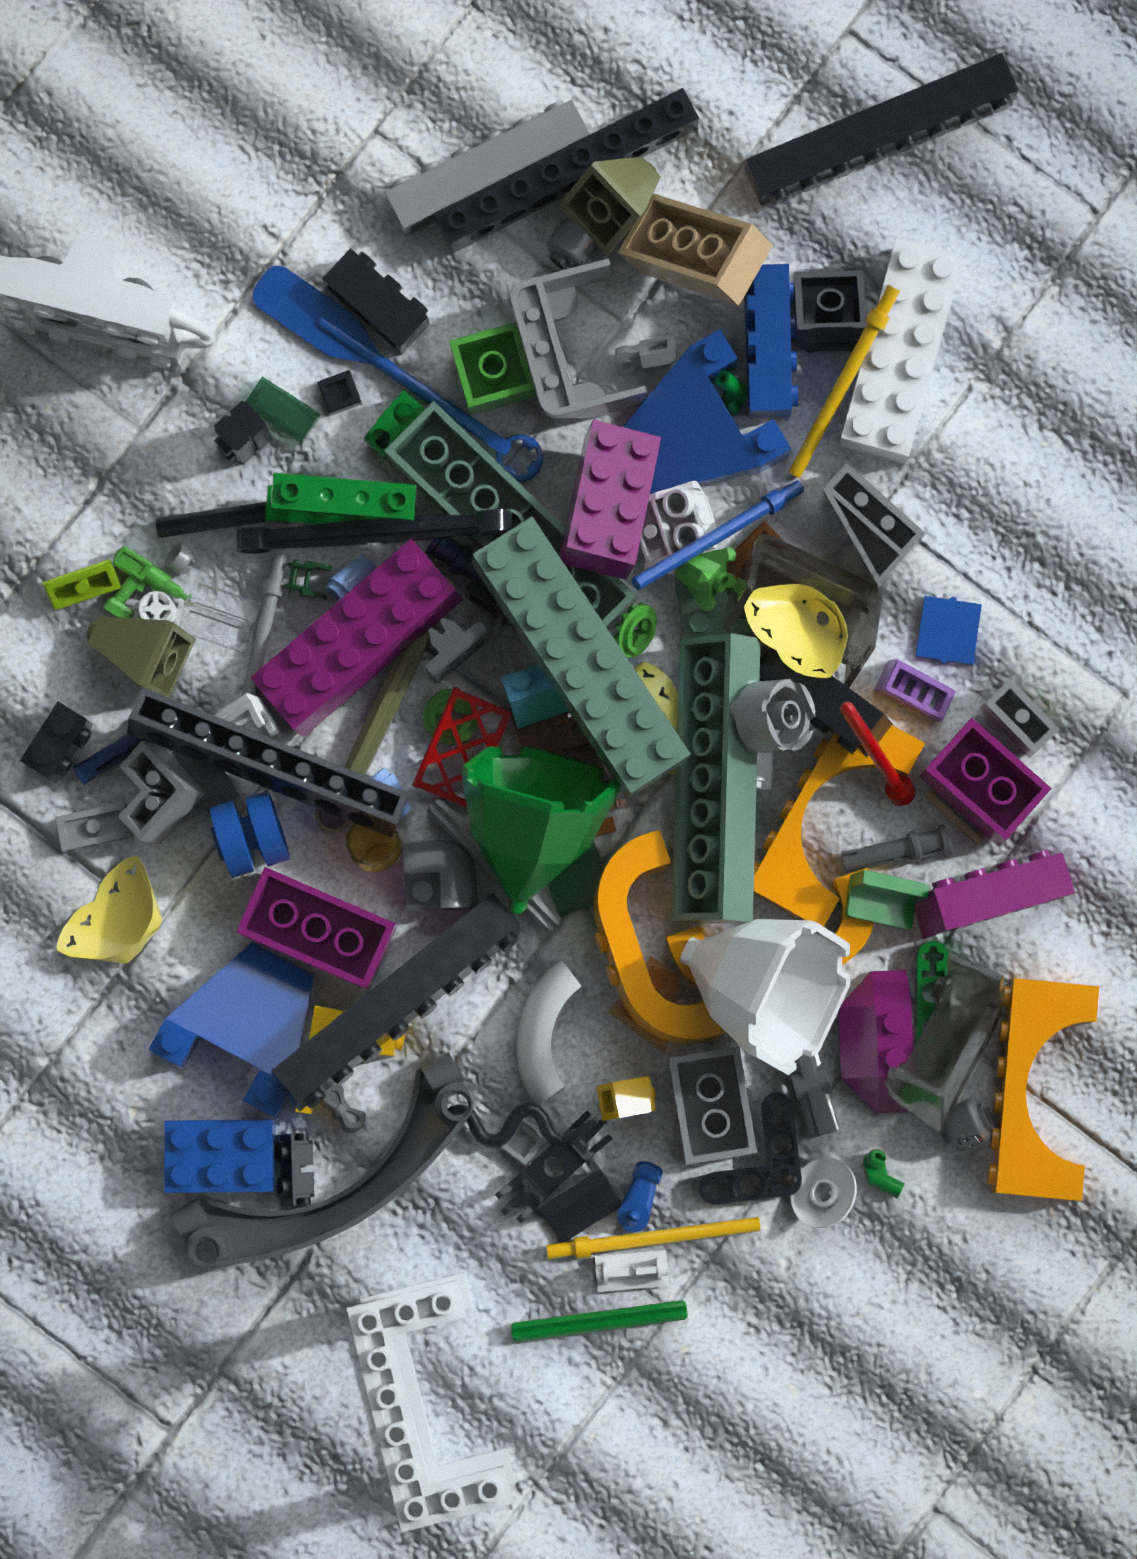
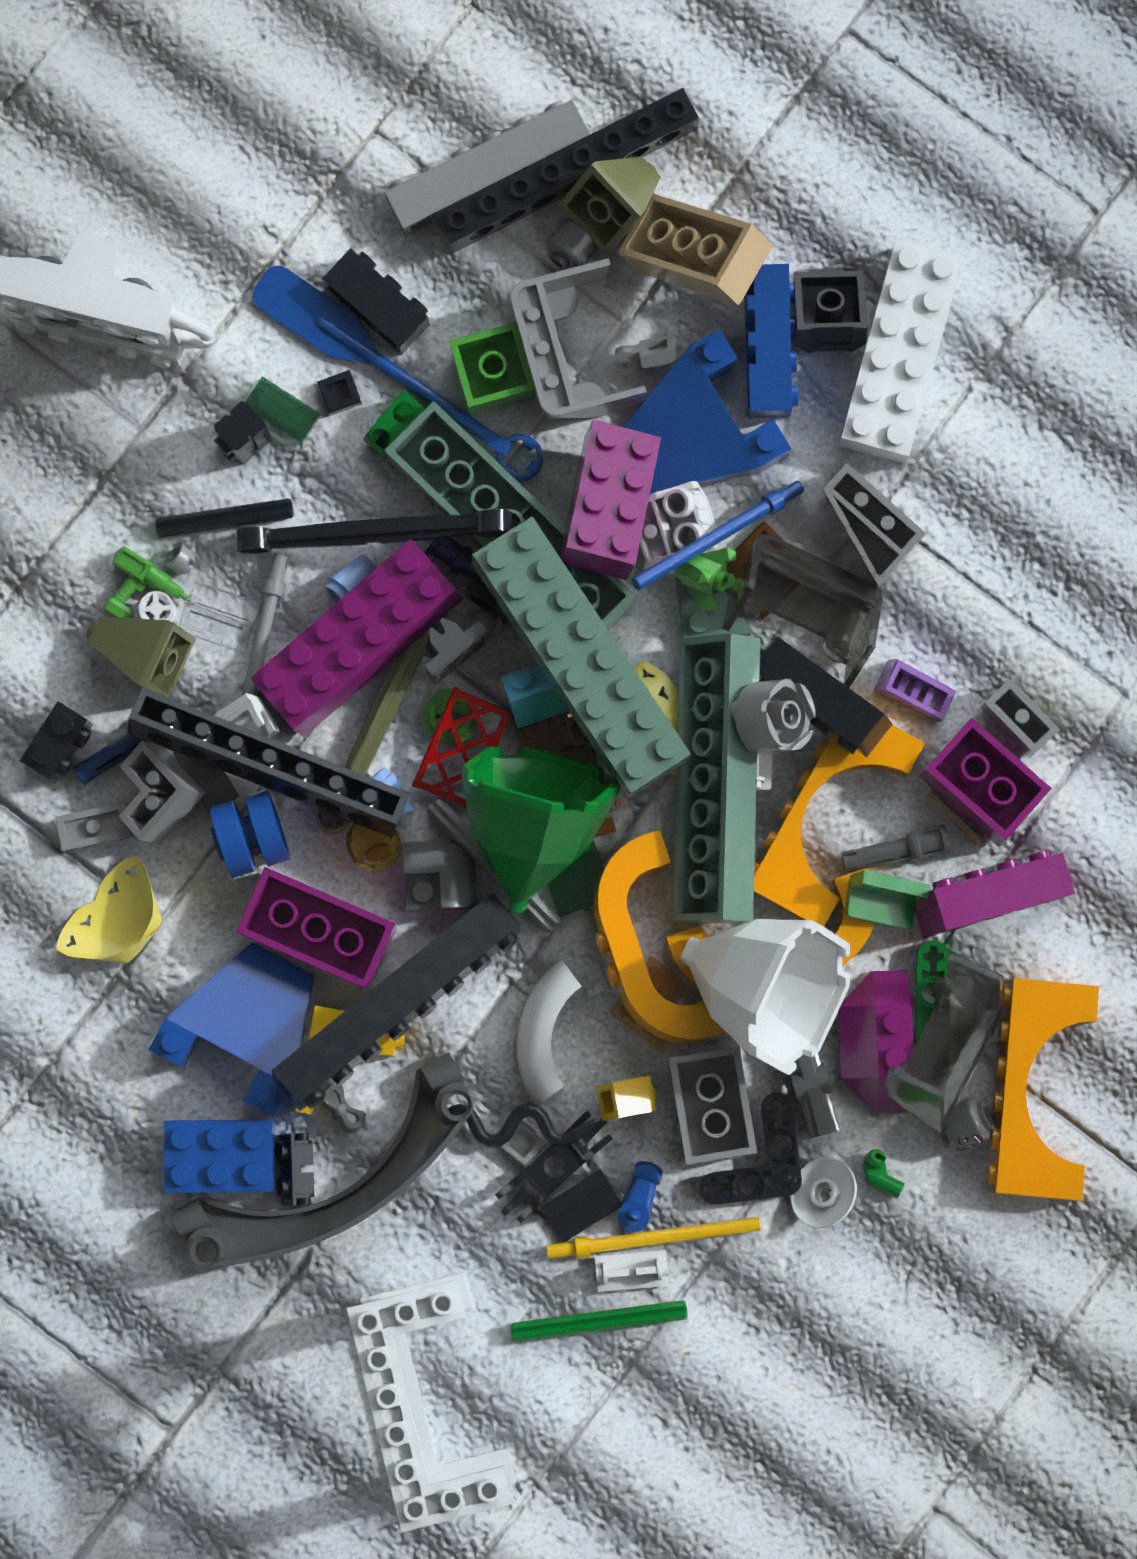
lime slope [42,559,121,611] -> none
green fence [265,473,416,525] -> none
dark green piece [283,560,332,600] -> none
bright green gear [613,602,657,658] -> none
green arm [715,370,747,416] -> none
light yellow piece [743,584,848,678] -> none
black brick [744,53,1019,206] -> none
yellow bar [788,284,900,478] -> none
red piece [840,702,916,806] -> none
blue piece [915,596,982,665] -> none

